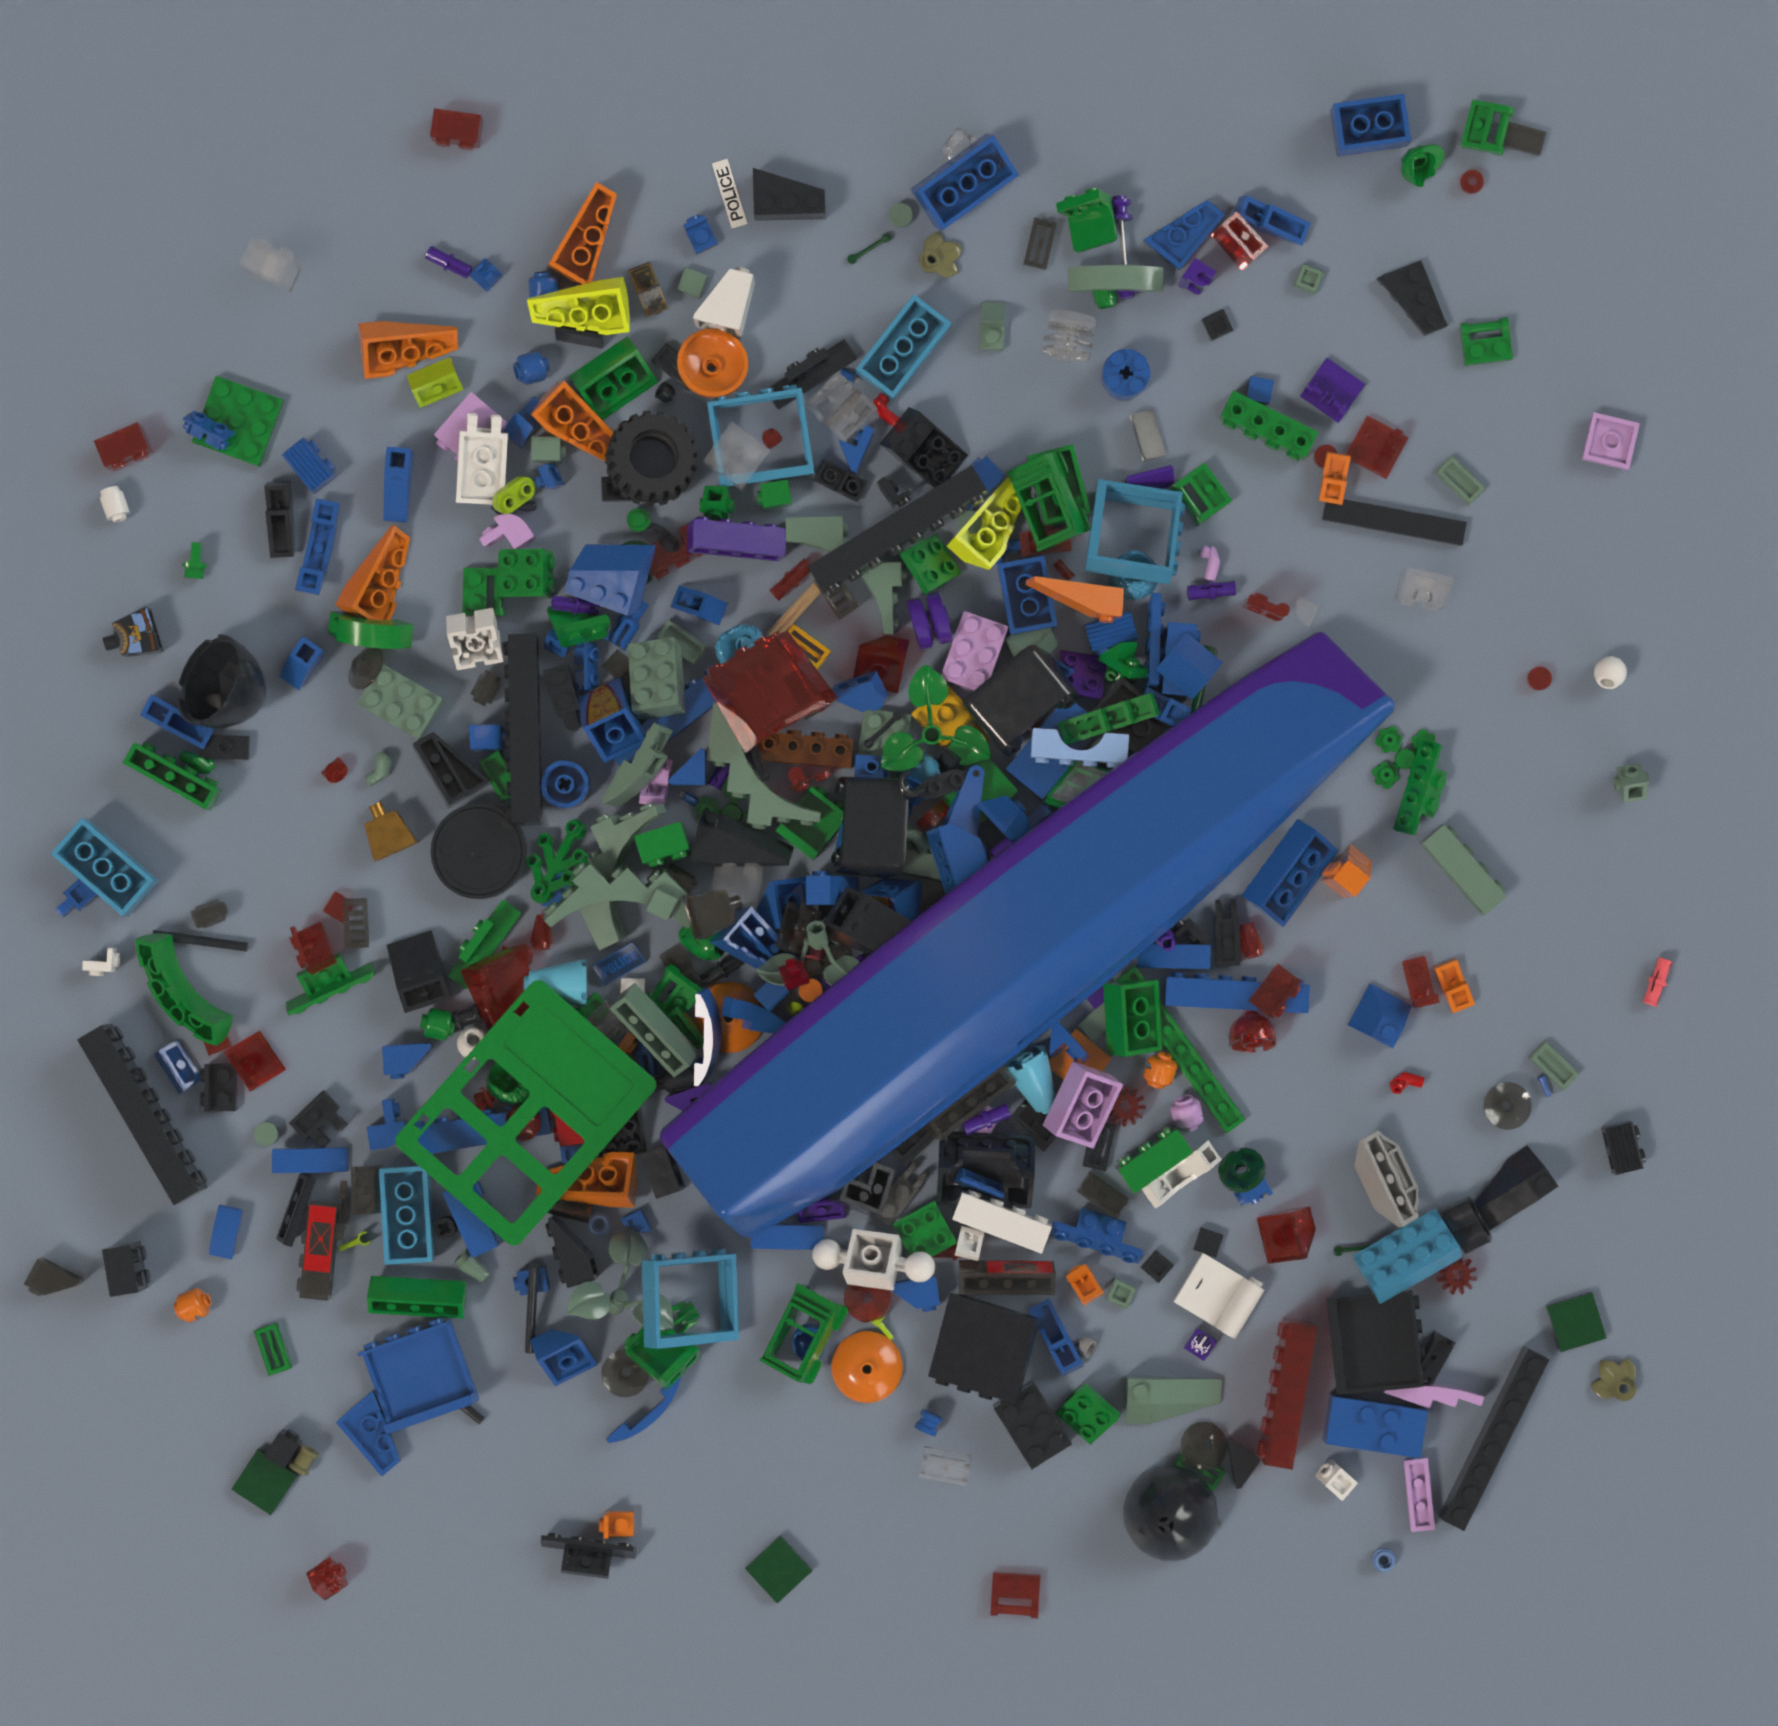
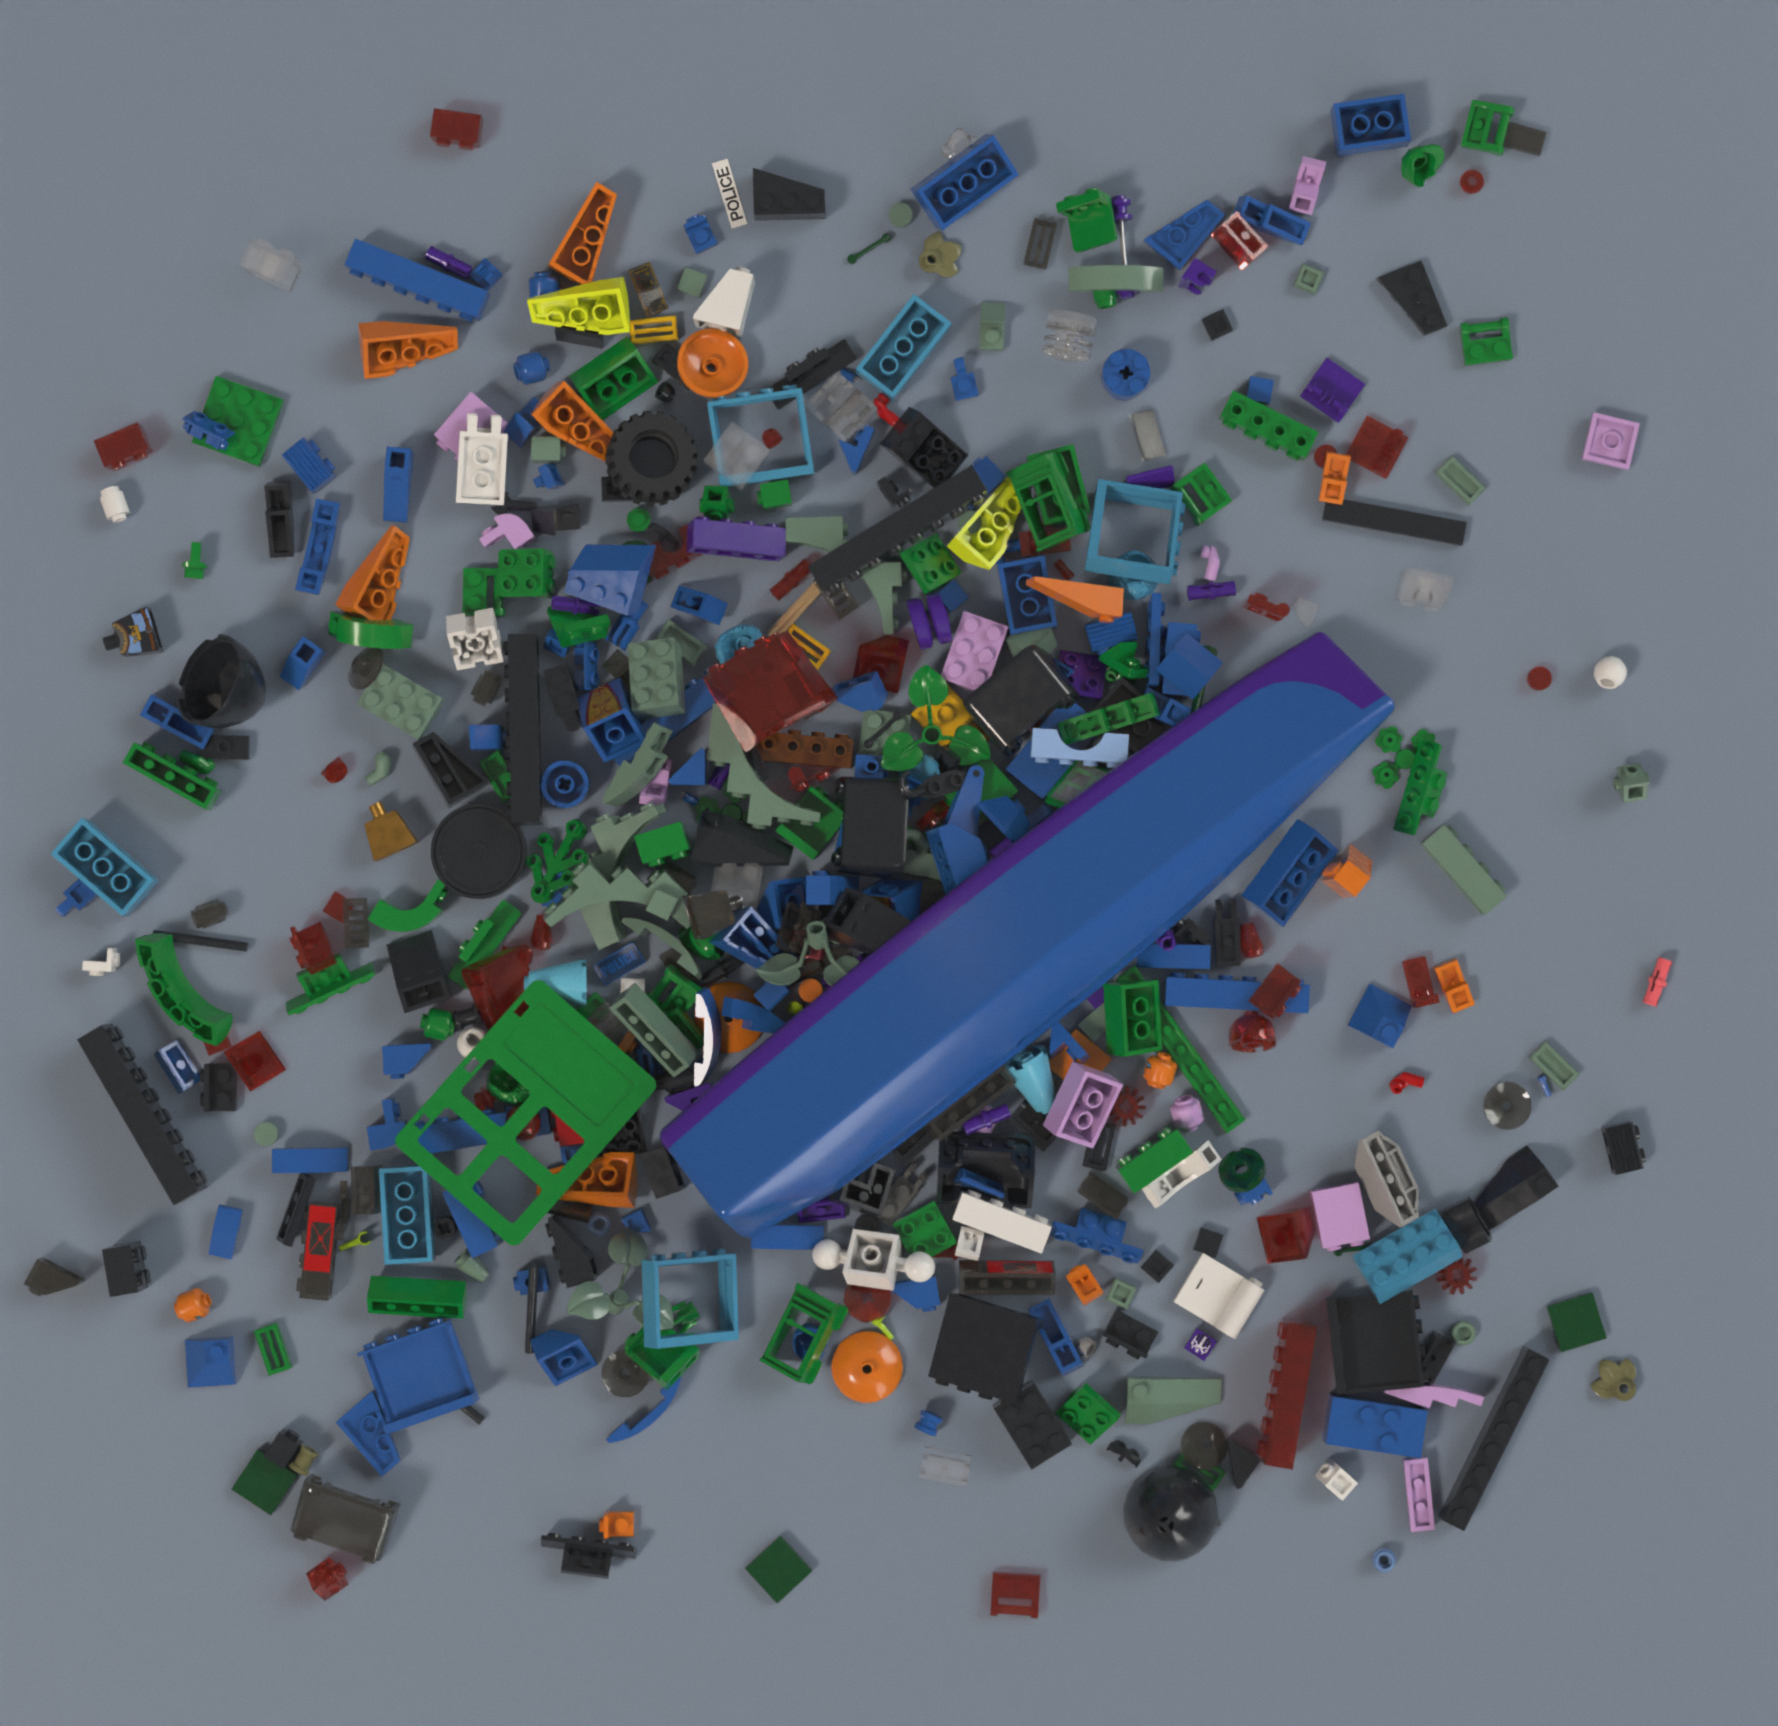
black plate [289,1090,349,1148] -> none
lime panel [407,357,464,408] -> none
lime plate [492,476,536,514] -> none
dark red tile [778,958,810,990] -> none
black slope [812,459,868,502] -> none
none -> blue slope [185,1336,236,1388]
none -> clear smoke windscreen [290,1474,401,1564]
none -> blue brick [344,238,490,322]
none -> green arch [367,879,449,932]
none -> black slope [531,504,581,536]
none -> sand green slope [621,918,703,979]
none -> yellow tile [630,315,679,345]
none -> black tile [855,1214,878,1232]
none -> blue tile [939,579,969,613]
none -> blue plate [950,357,979,402]
none -> black bracket [1102,1309,1158,1360]
none -> black piece [1106,1440,1141,1468]
none -> lavender brick [1289,156,1326,215]
none -> lavender brick [1309,1181,1370,1251]
none -> sand green tile [1451,1321,1476,1345]

